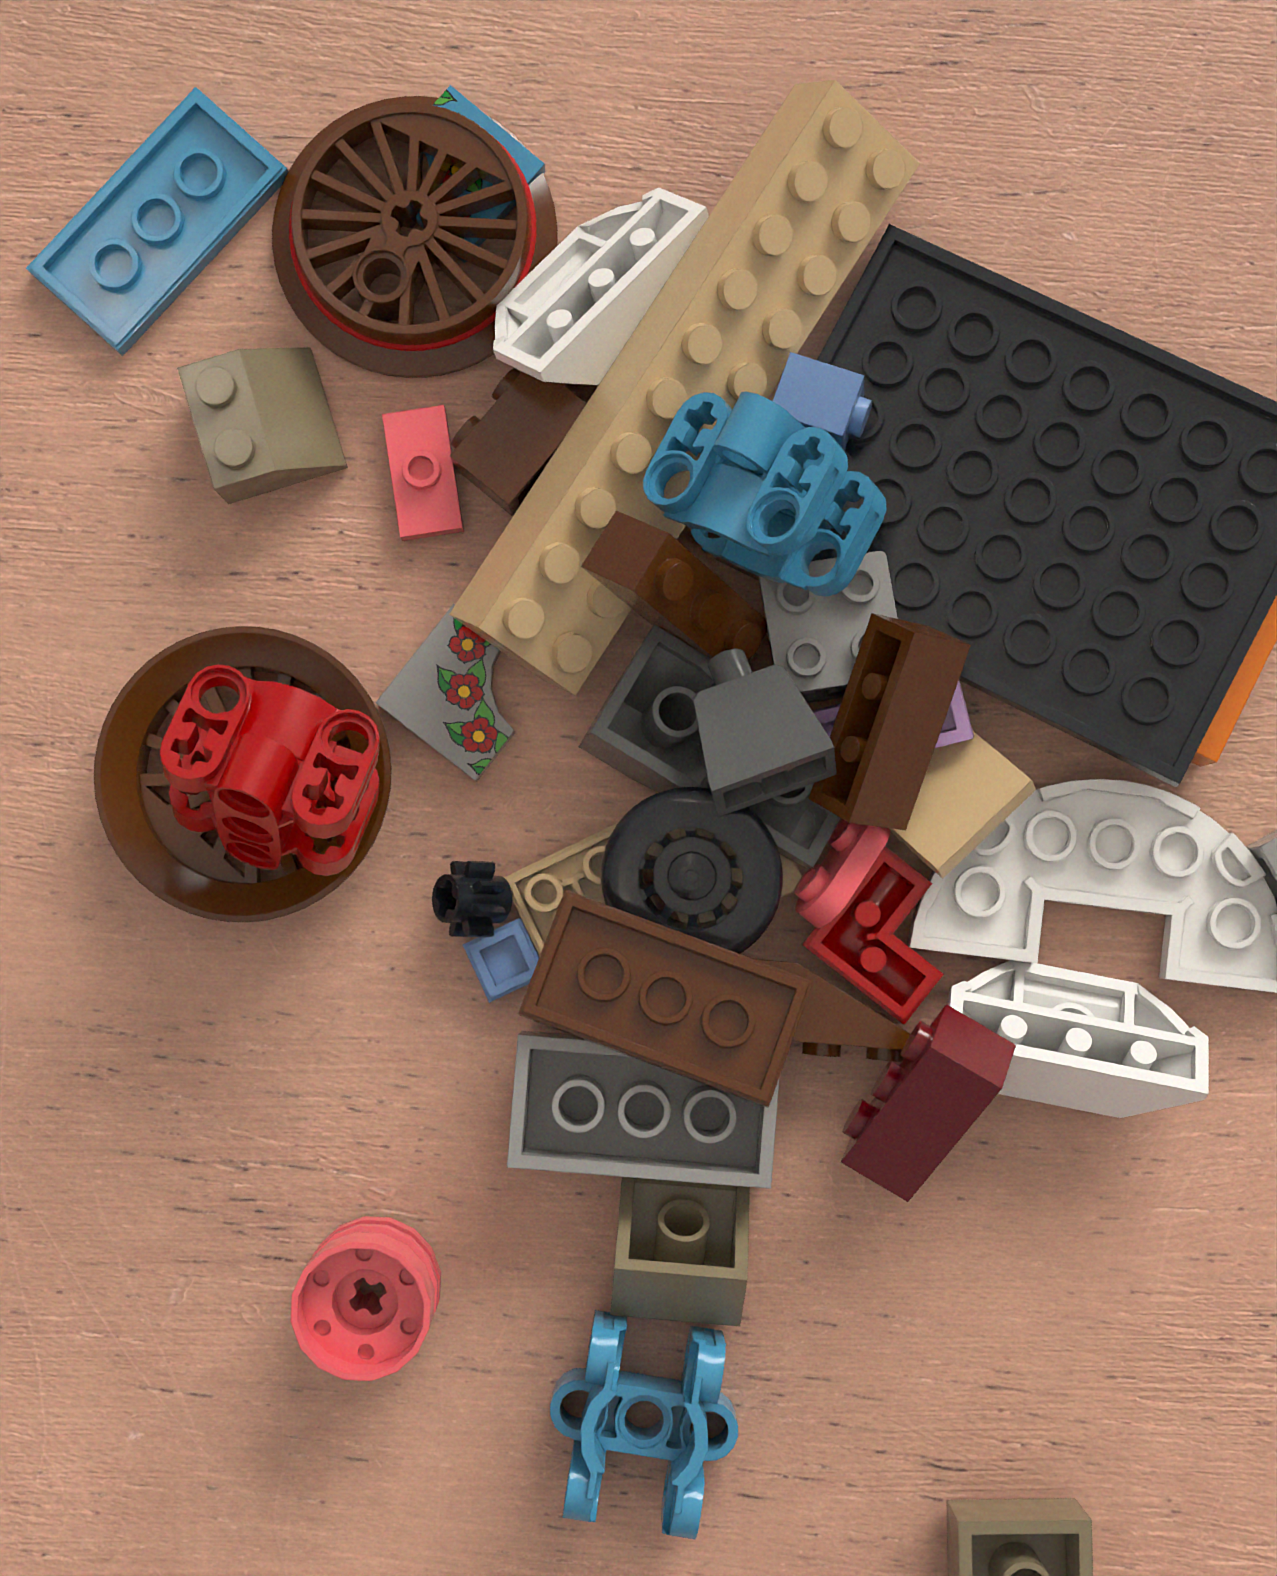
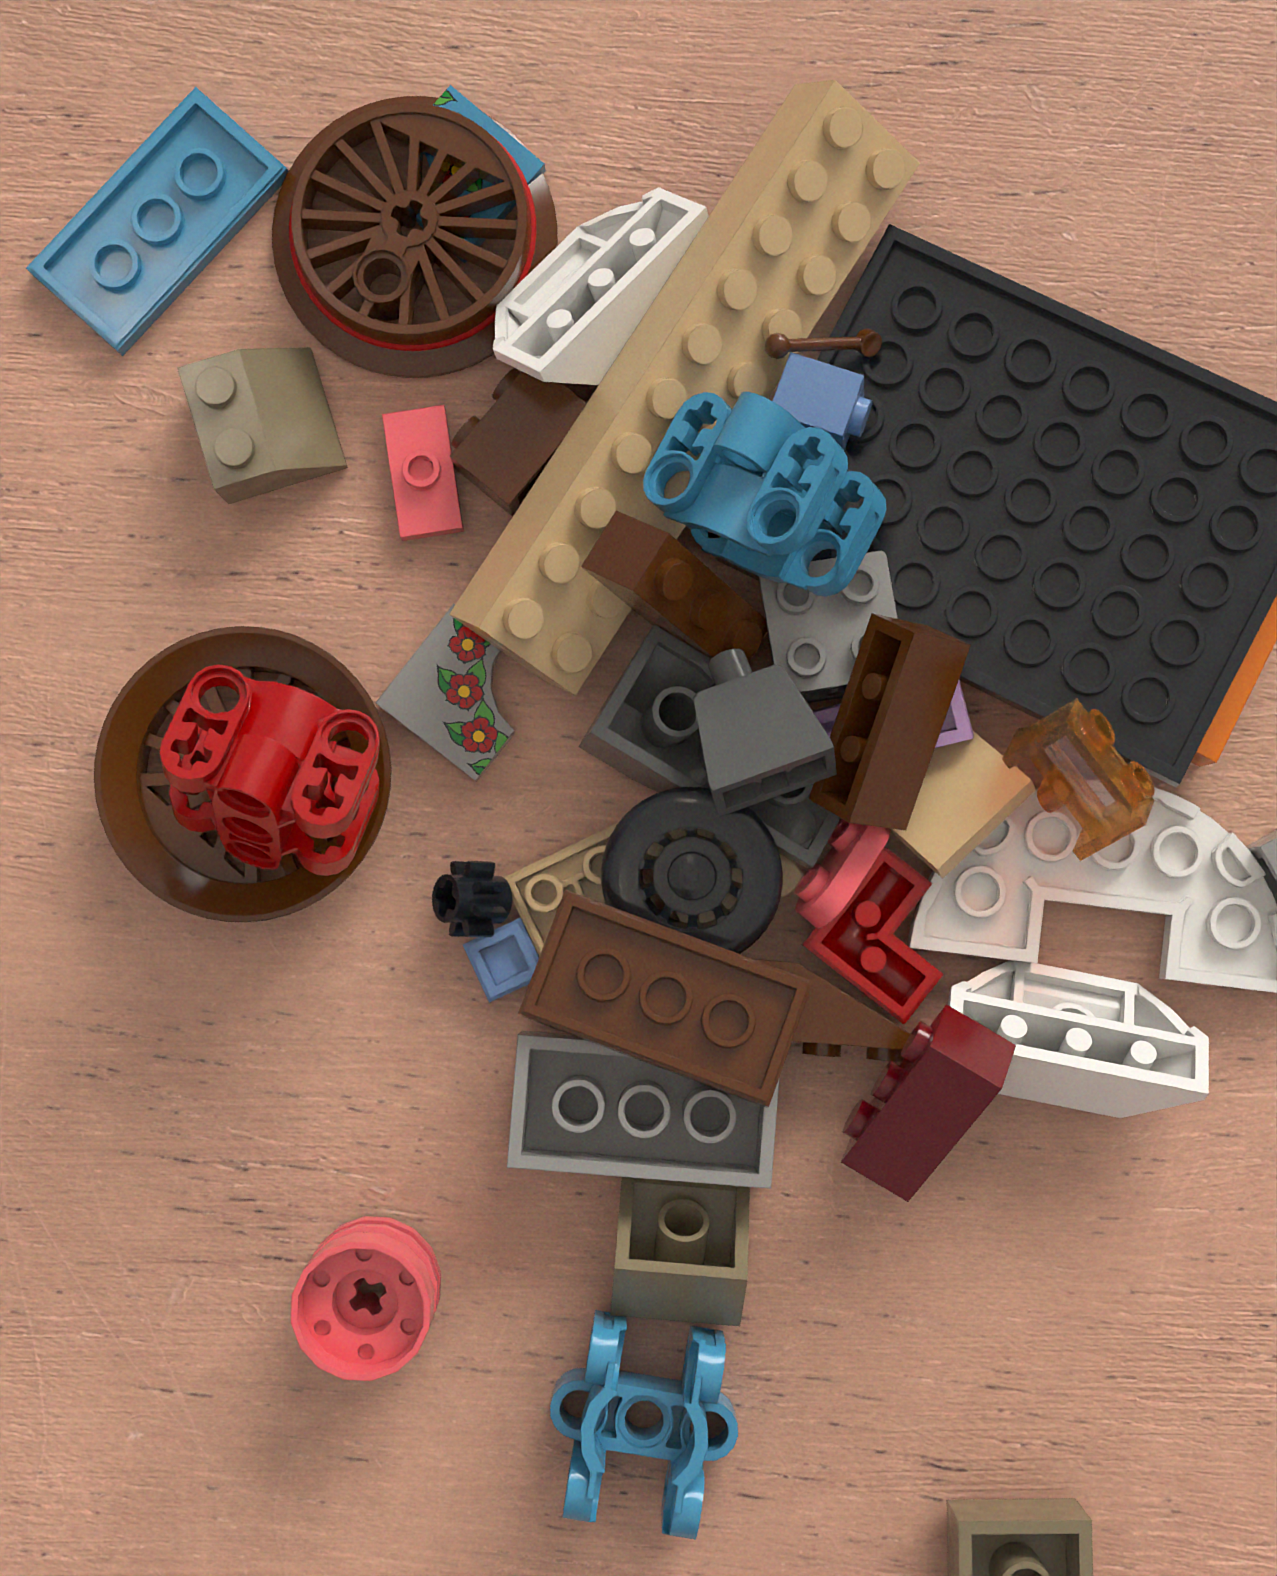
none -> reddish brown hinge [765,328,882,359]
none -> clear orange window [1002,698,1155,861]

